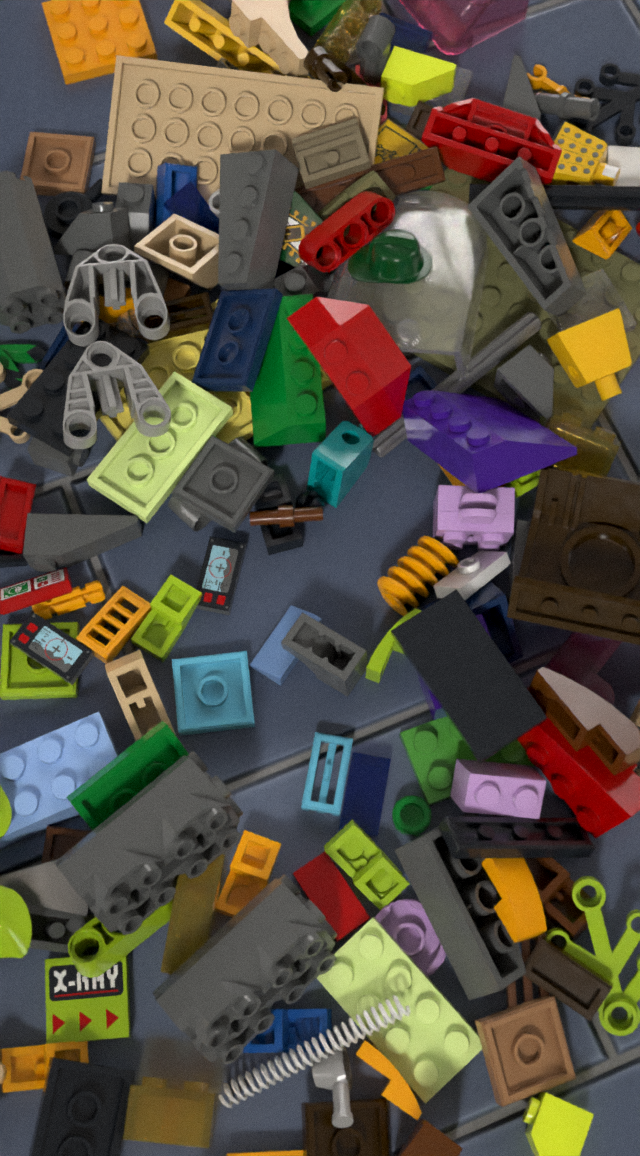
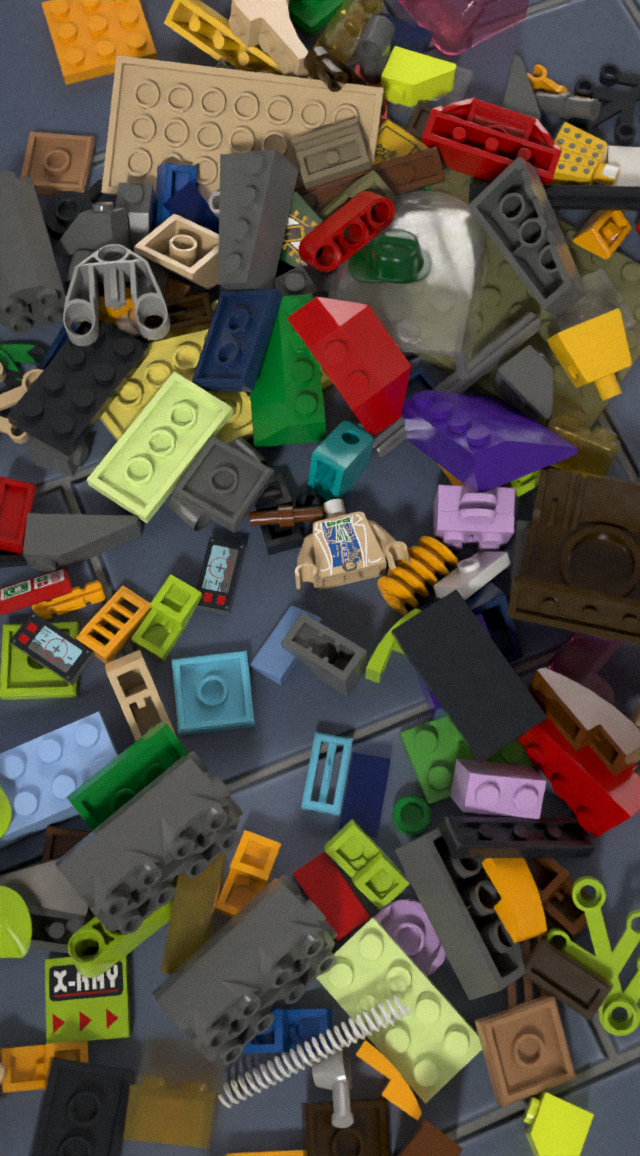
light grey connector [63,341,171,450] -> none
none -> tan torso [294,499,411,591]

